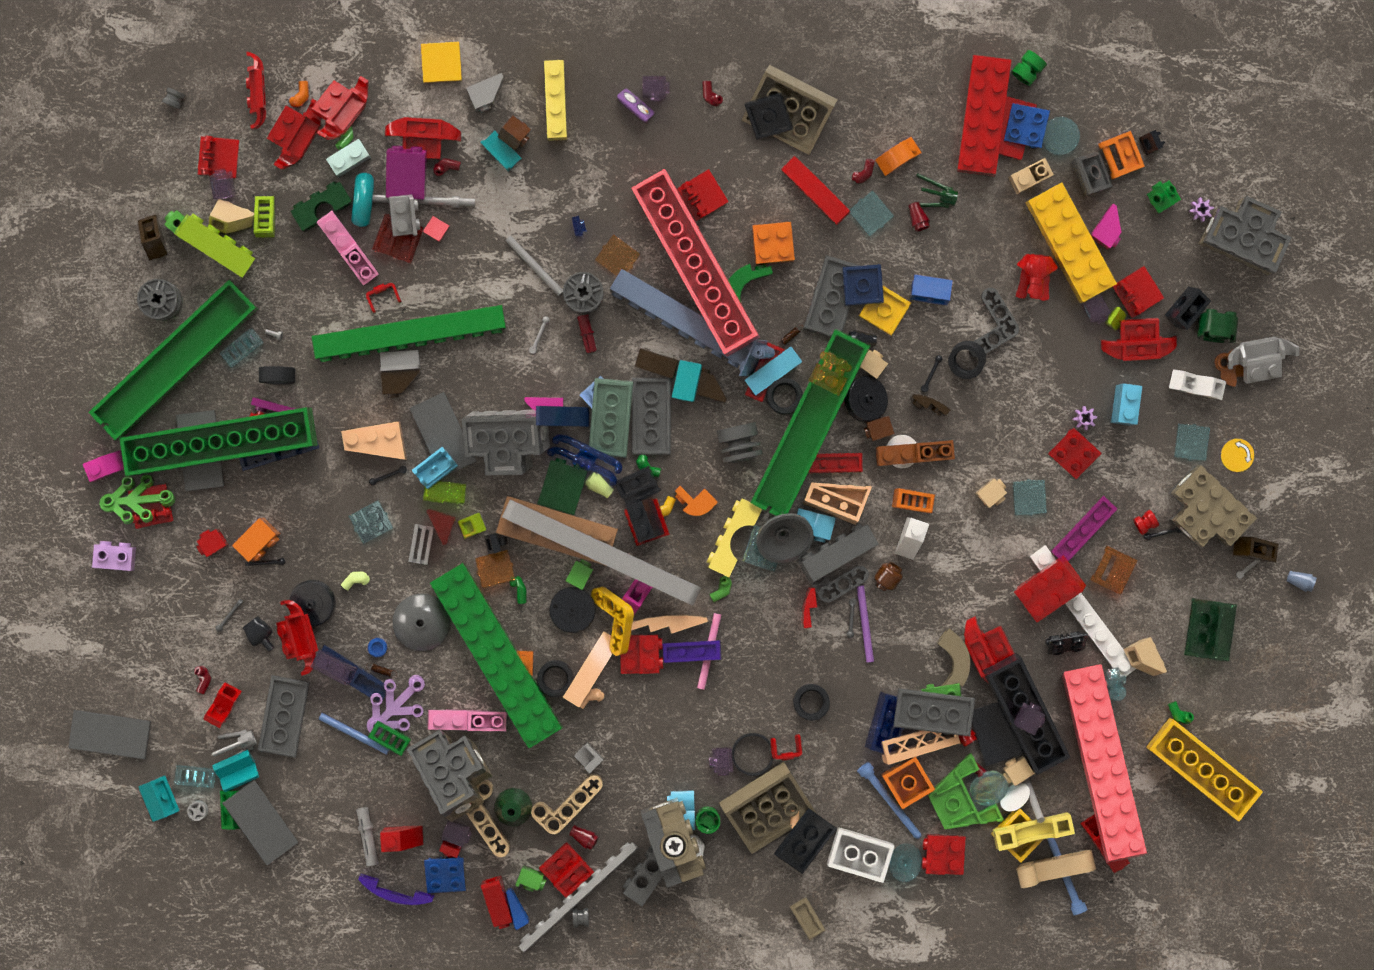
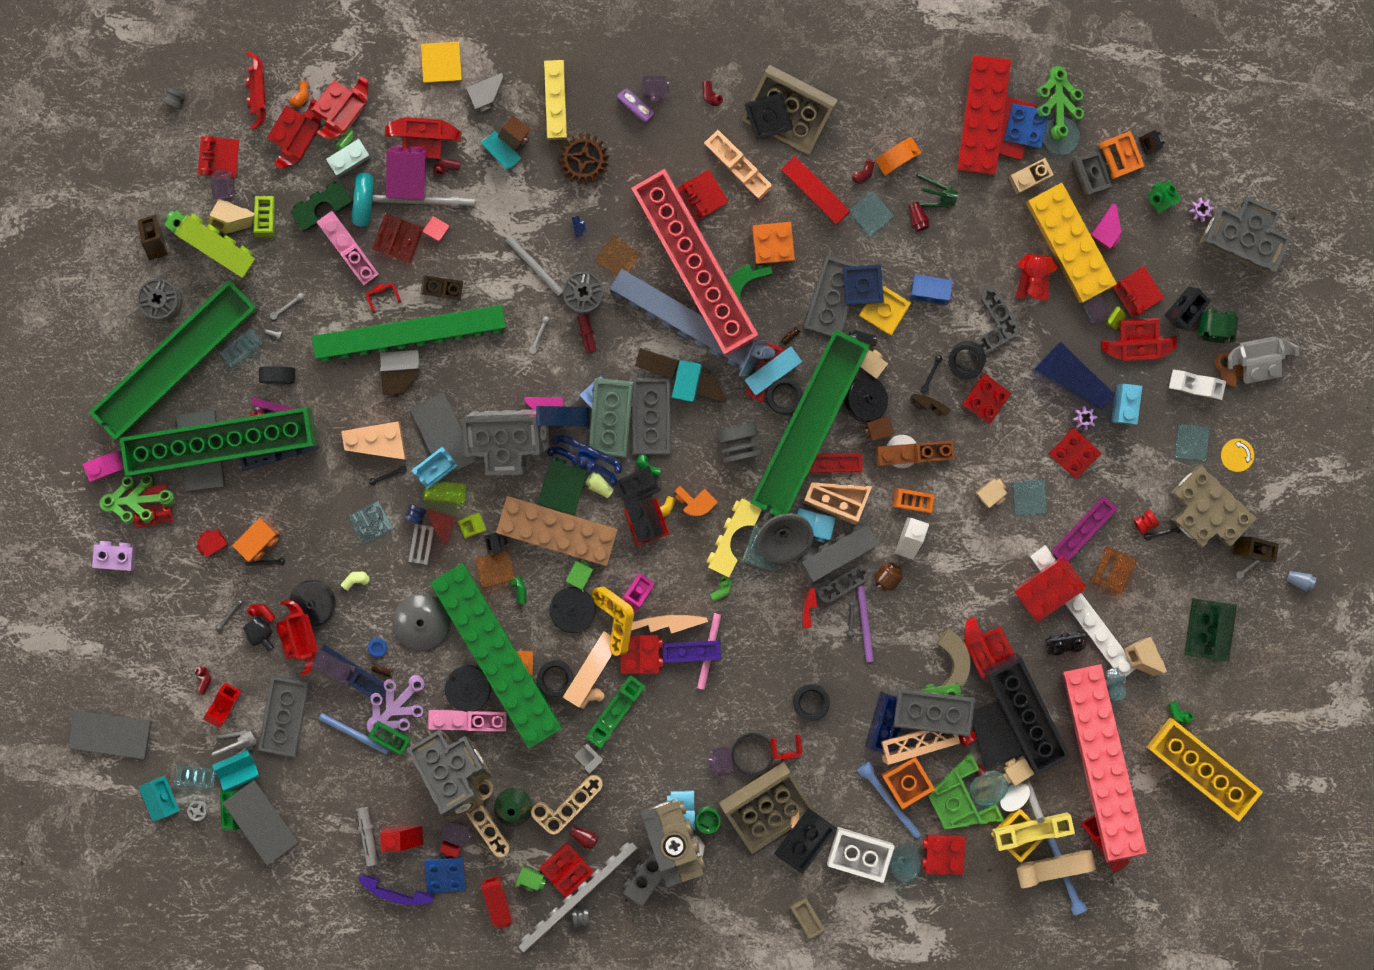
light grey bracket [389,194,420,236] -> none
light grey beam [502,500,701,605] -> none
blue slope [506,887,530,930] -> none
clear yellow plate [808,351,852,396] -> none
green wheel [1011,50,1047,86] -> none
clear purple brick [1014,702,1045,735] -> none
none -> red arm [247,604,276,623]
none -> light grey hinge [270,293,304,320]
none -> dark blue wheel [404,504,427,525]
none -> dark brown slope [420,275,464,300]
none -> black wheel [445,665,491,712]
none -> reddish brown gear [558,133,609,185]
none -> green slope [585,675,645,749]
none -> light nougat slope [704,130,773,200]
none -> red hinge [963,373,1011,425]
none -> clear blue wedge [1032,342,1116,410]
none -> bright green plant [1036,66,1084,141]

